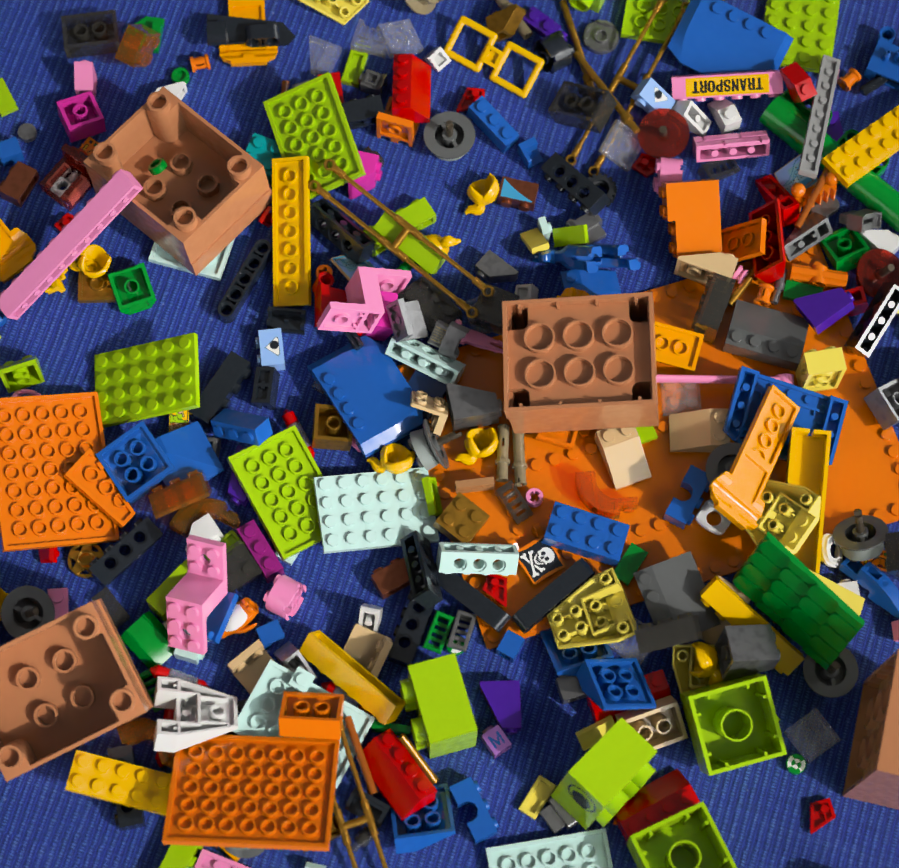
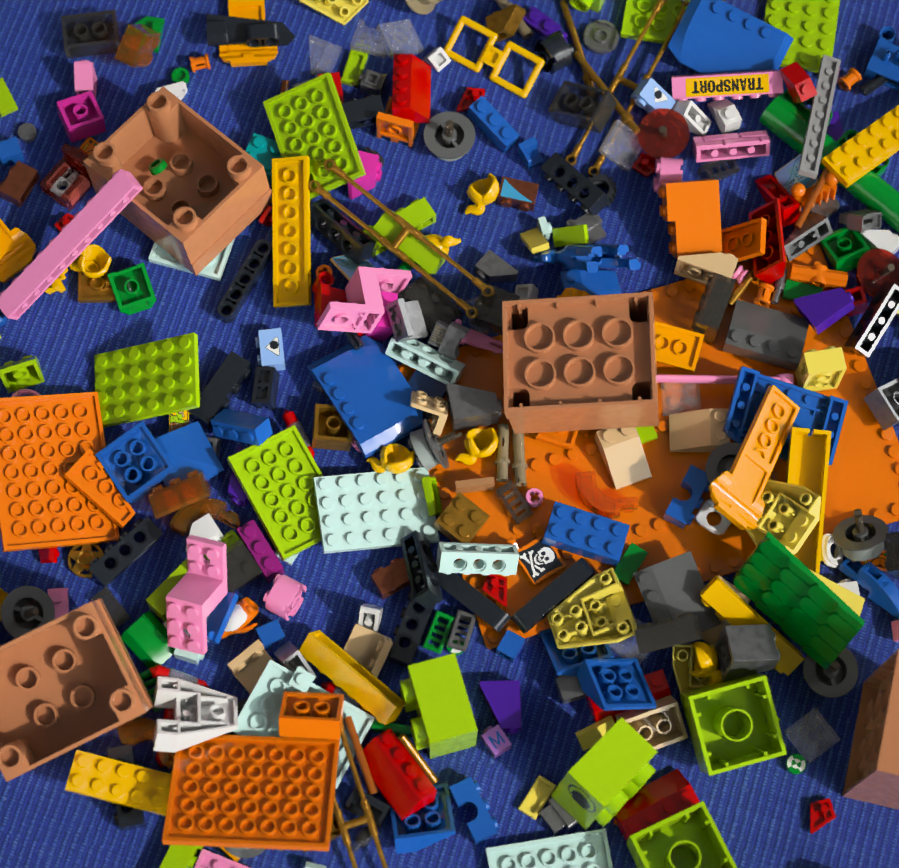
black hinge [266,306,307,335] -> none

